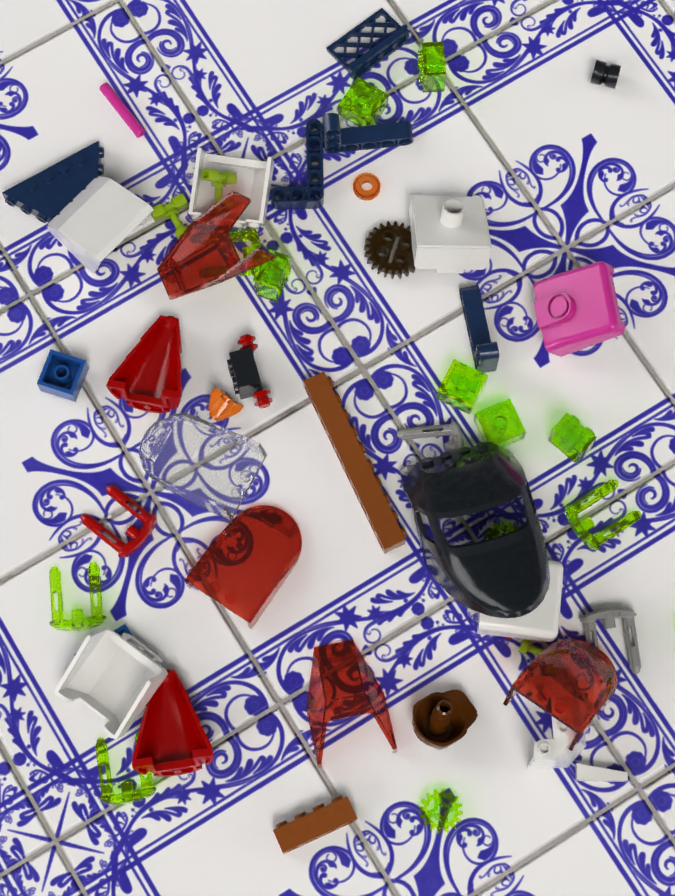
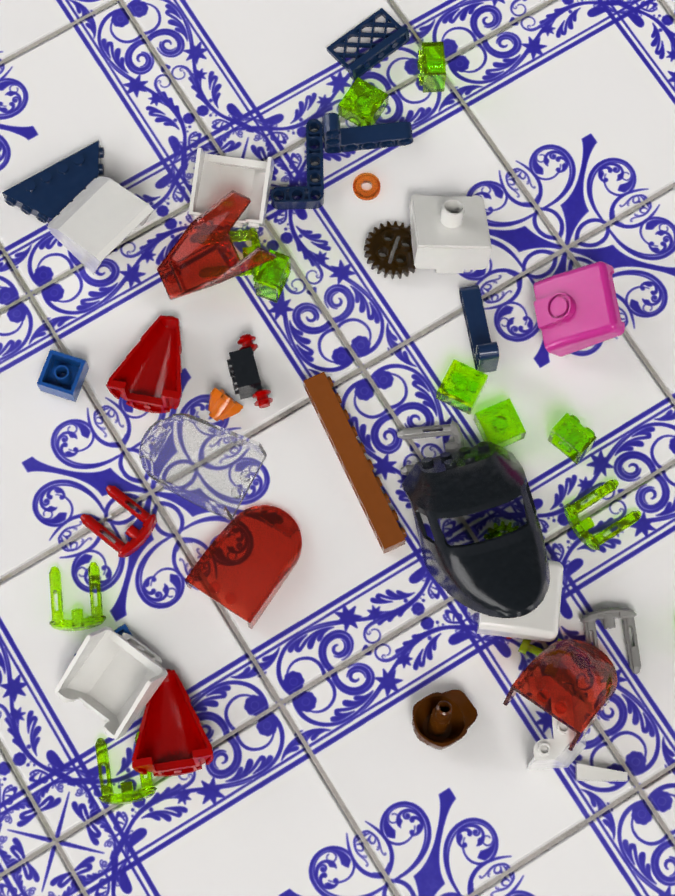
dark pink piece [99,83,146,138] -> none
lime bar [151,193,191,240] -> none
lime bar [201,169,237,213] -> none
dark orange brick [273,795,357,854] -> none
clear red windscreen [306,640,397,768] -> none
clear neon green gear [419,788,463,834] -> none
black wheel [590,60,621,89] -> none

